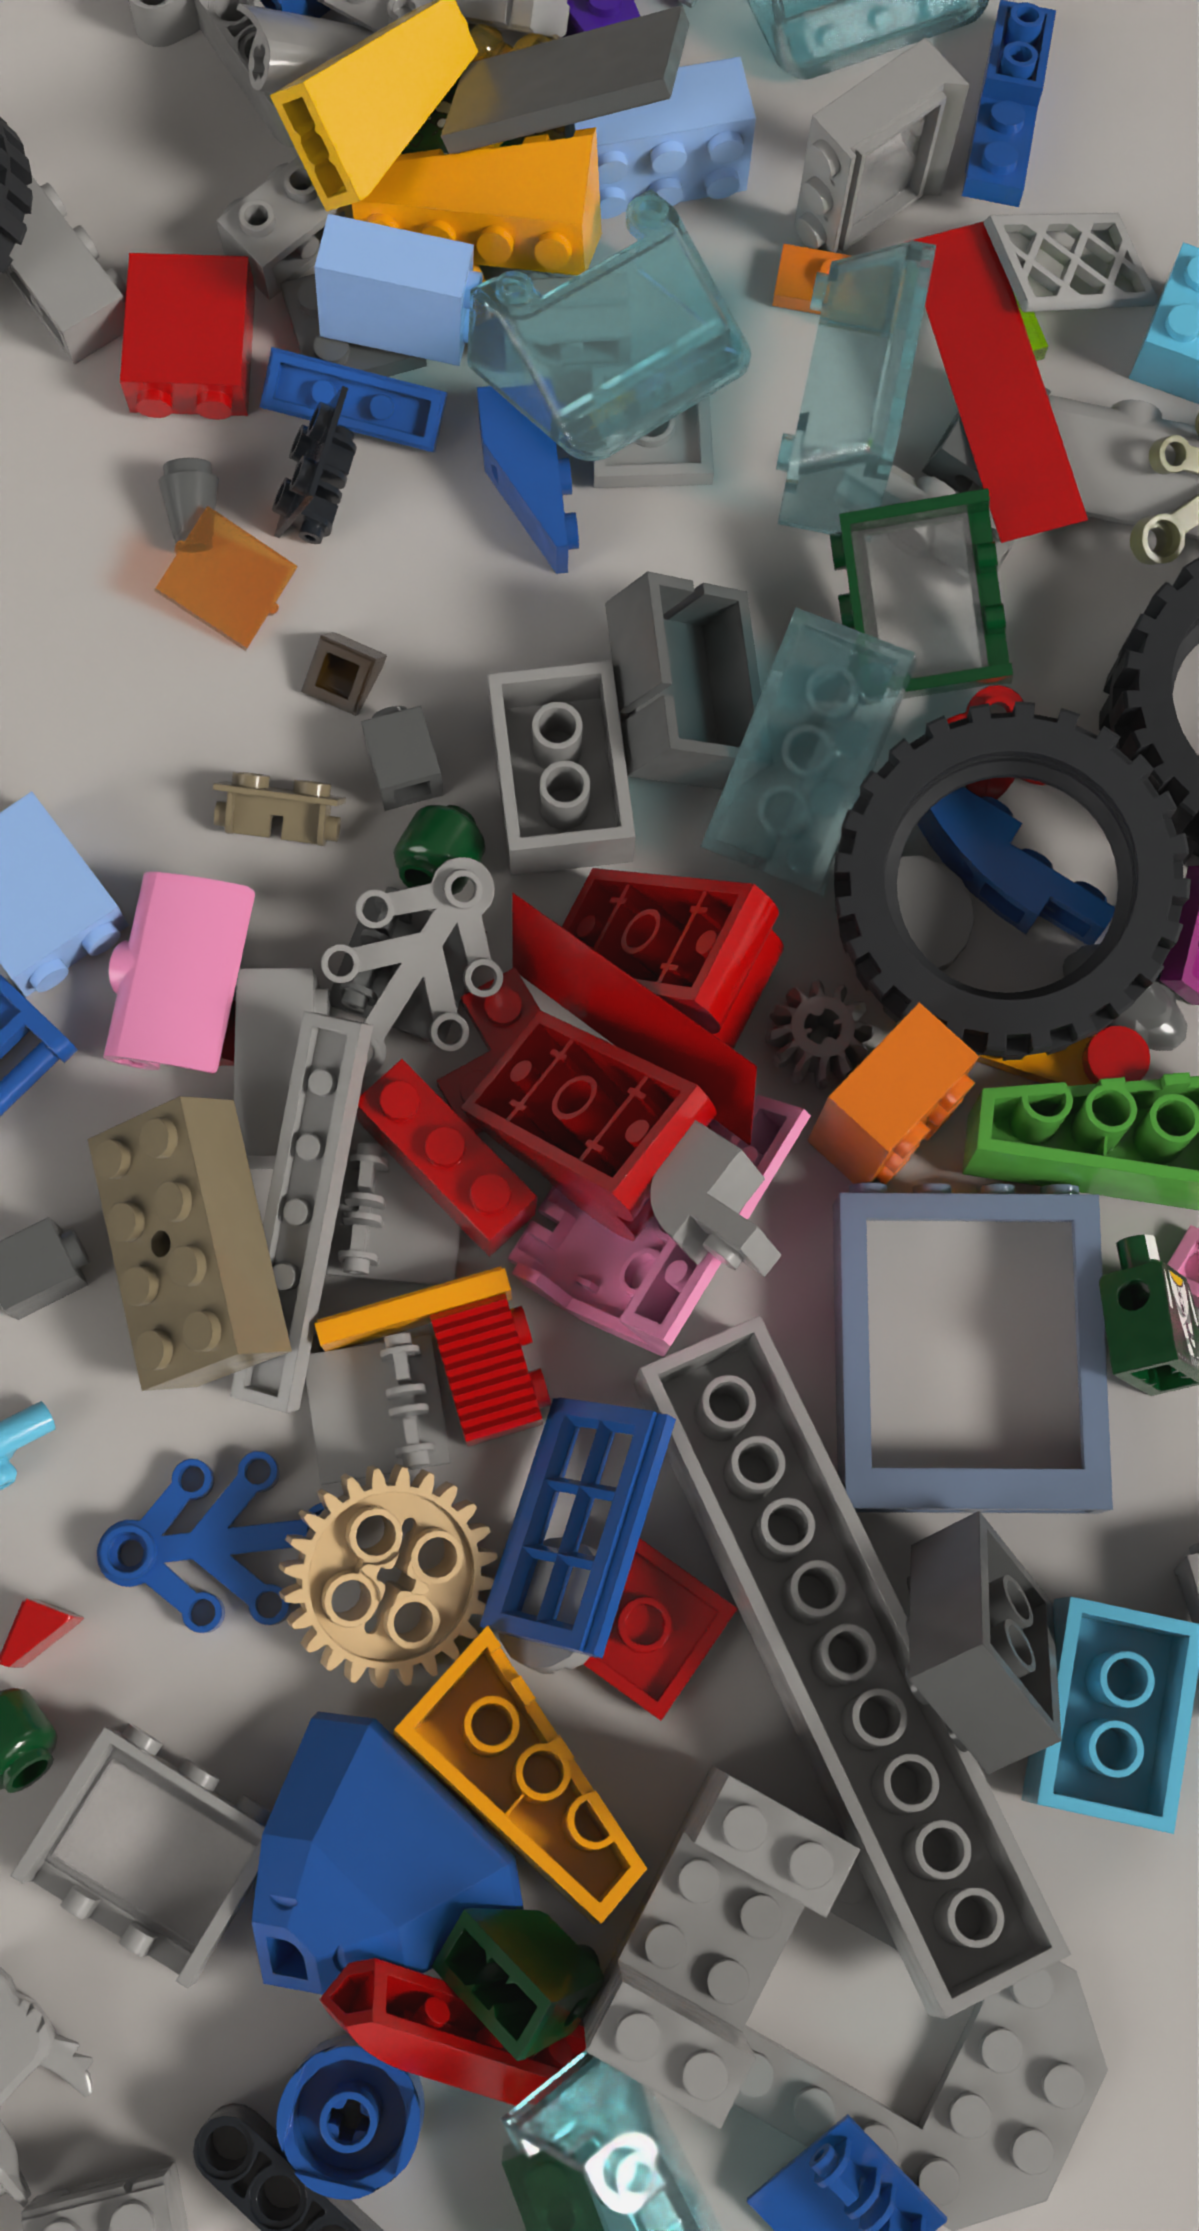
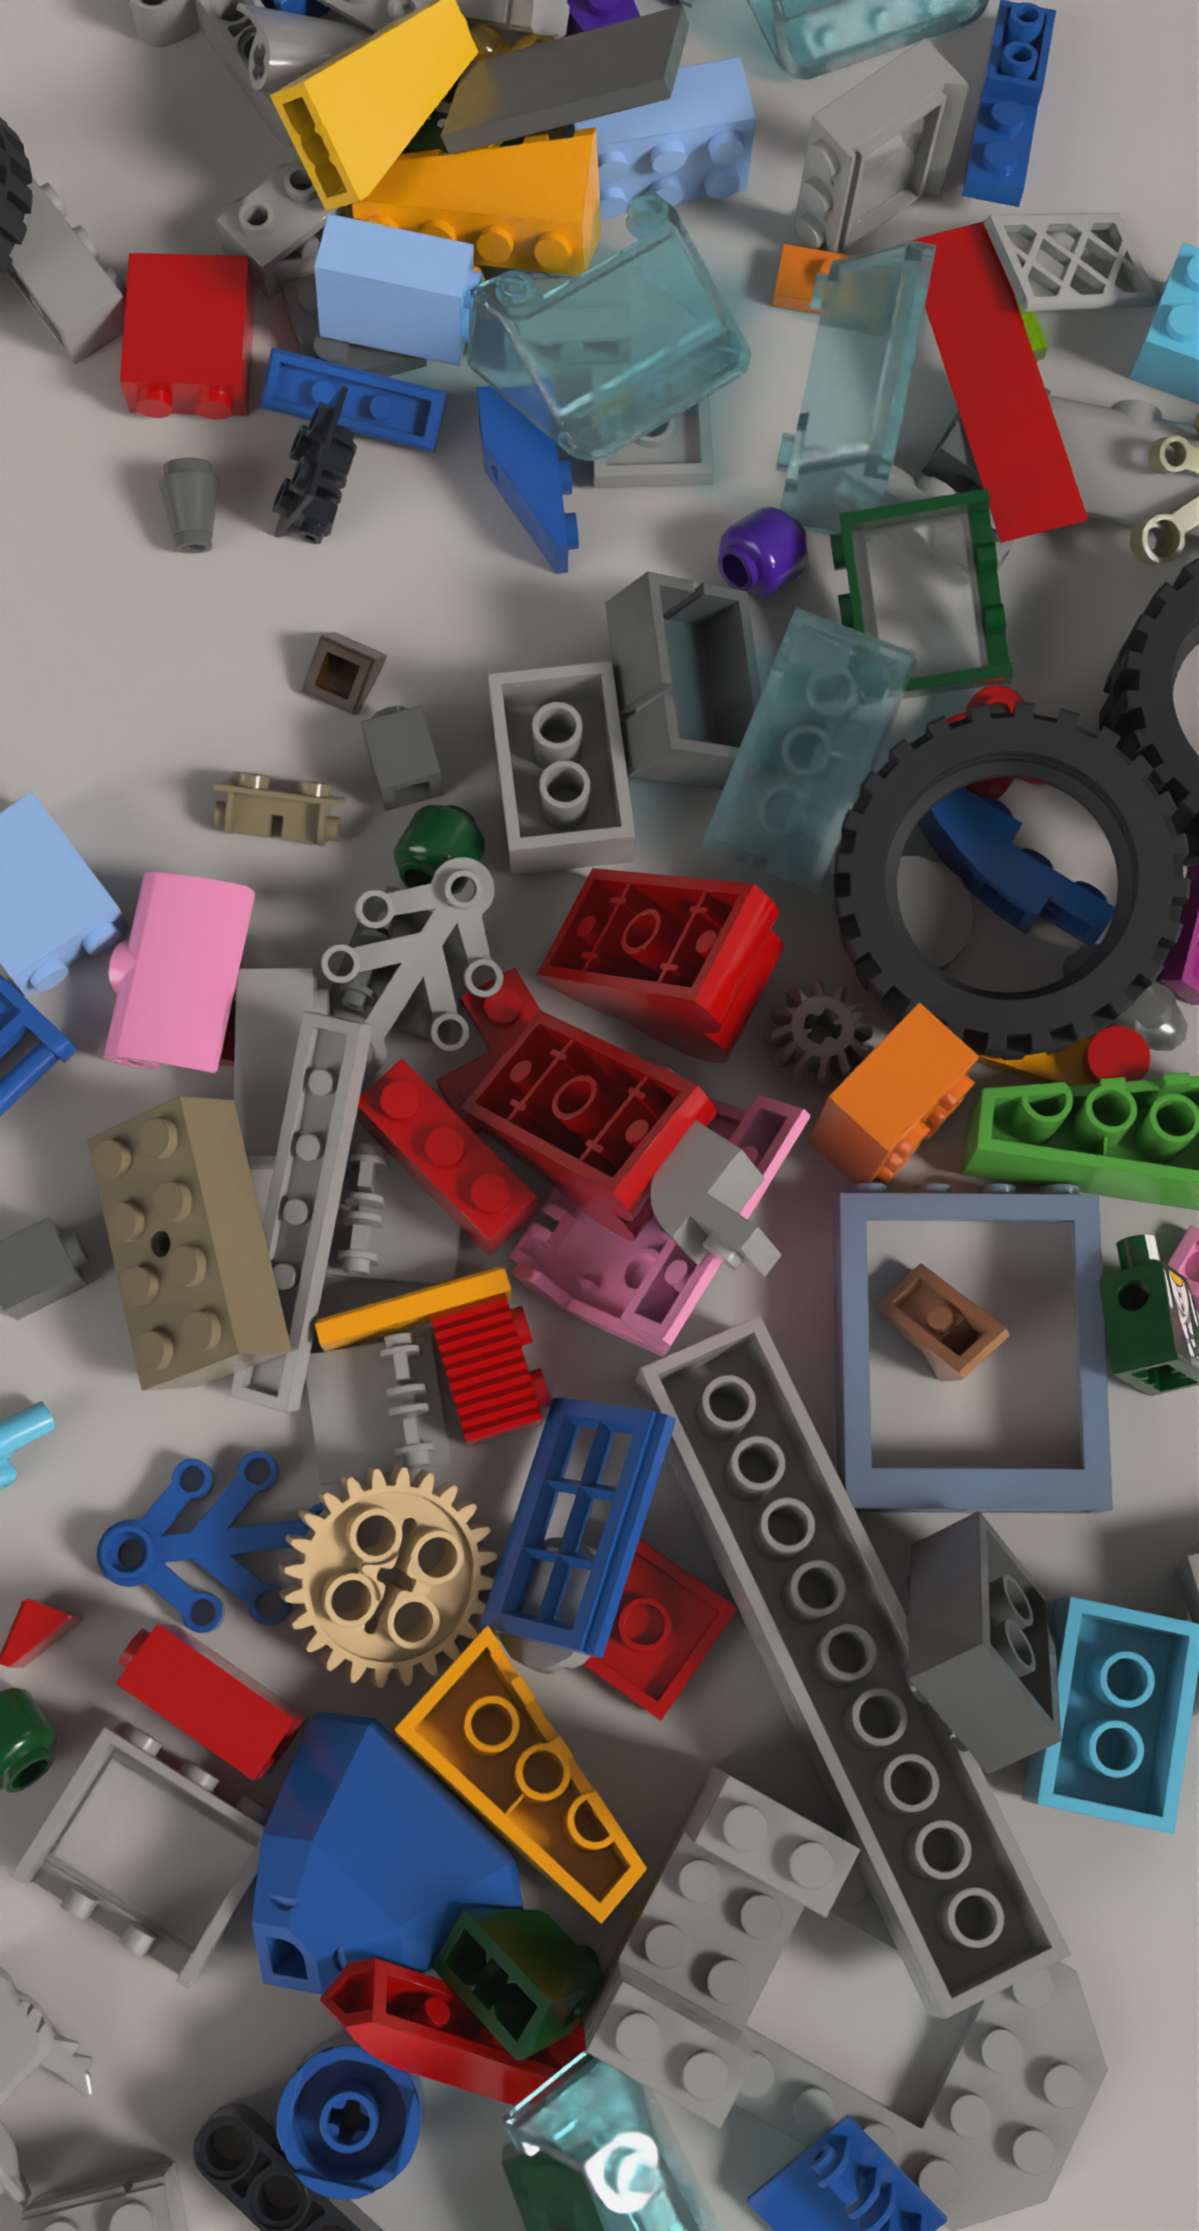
clear orange piece [154,506,298,651] -> none
red sticker [512,892,757,1145] -> none
none -> red brick [116,1624,308,1781]
none -> dark purple head [718,506,808,598]
none -> medium nougat slope [874,1263,1010,1382]

